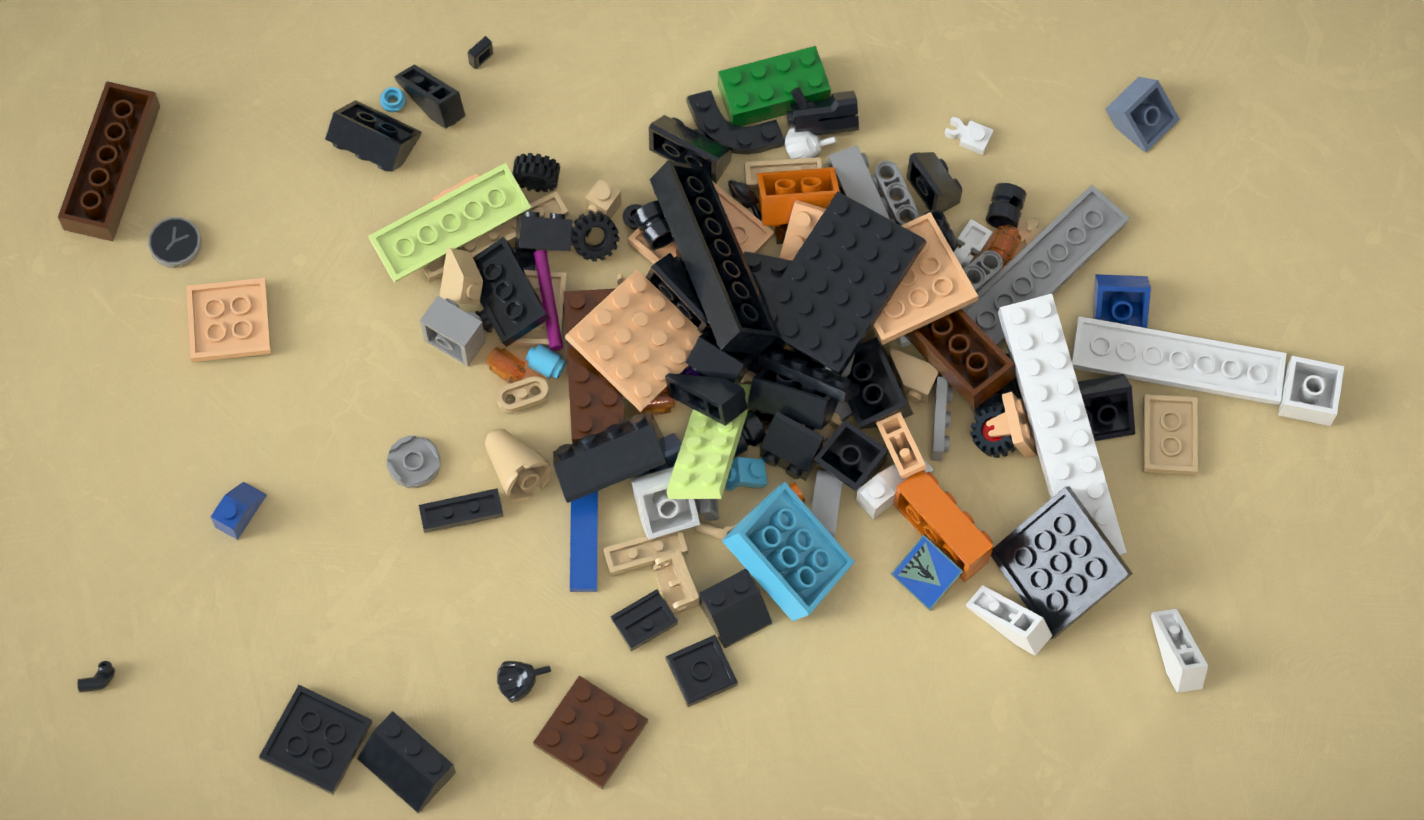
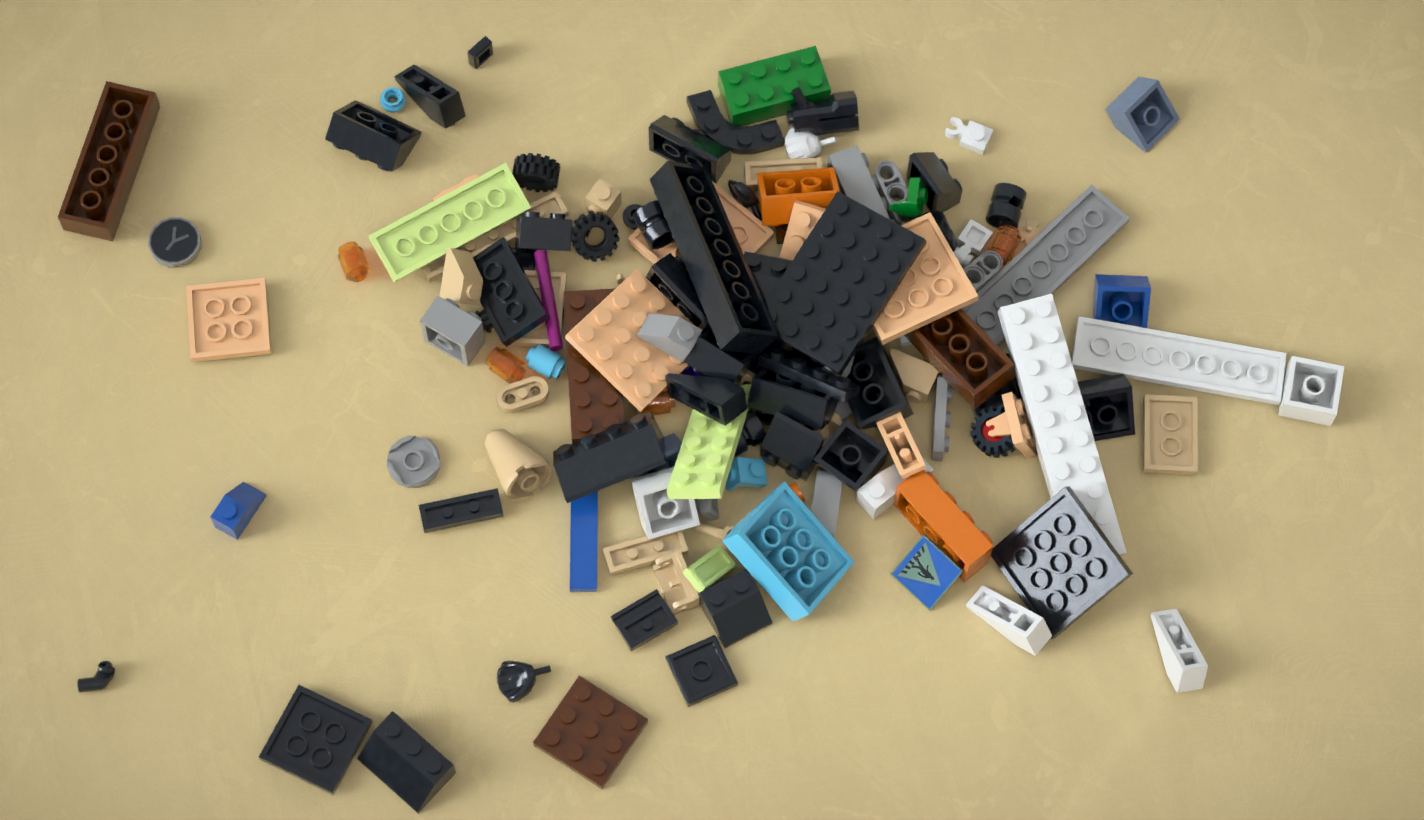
none -> clear orange brick [338,242,371,282]
none -> light grey slope [637,313,702,362]
none -> yellowish green tile [682,544,736,593]
none -> green plate [889,178,928,217]

